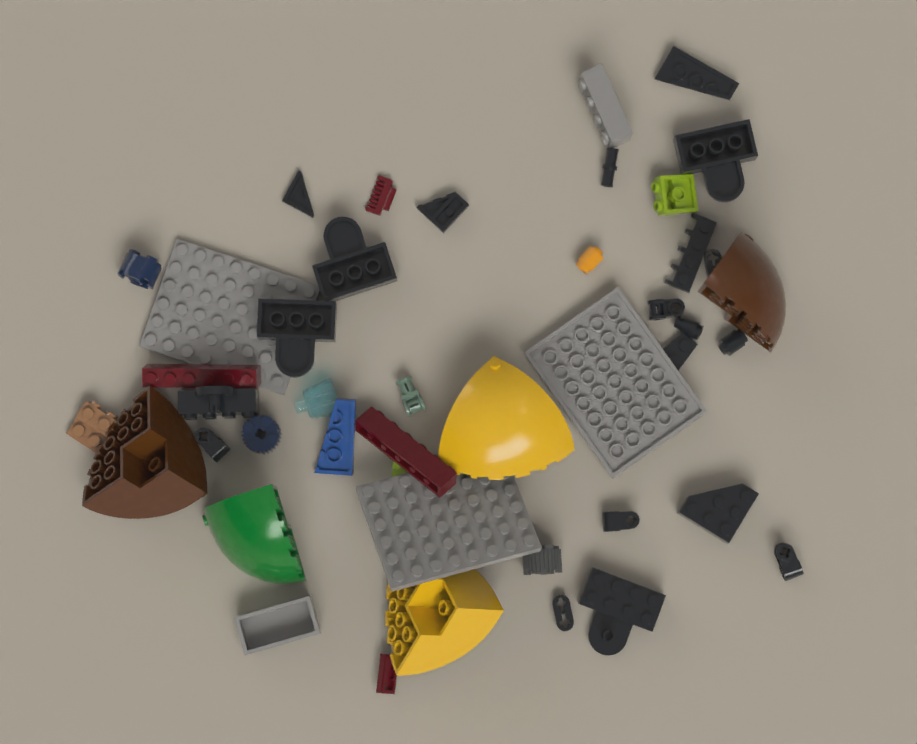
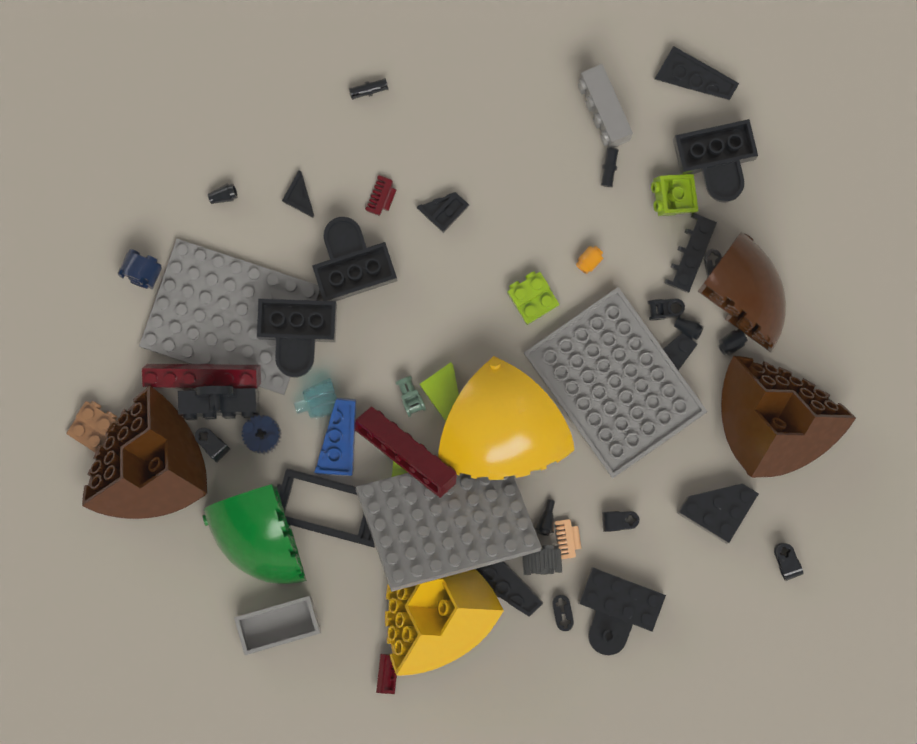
none -> black cone [208,183,238,204]
none -> black animal [277,468,375,548]
none -> black pin [349,78,389,100]
none -> lime slope [420,362,459,422]
none -> black wing [476,561,543,617]
none -> lime plate [507,271,560,325]
none -> black cone [535,499,555,536]
none -> light nougat piece [555,519,582,559]
none -> reddish brown brick [721,356,856,478]

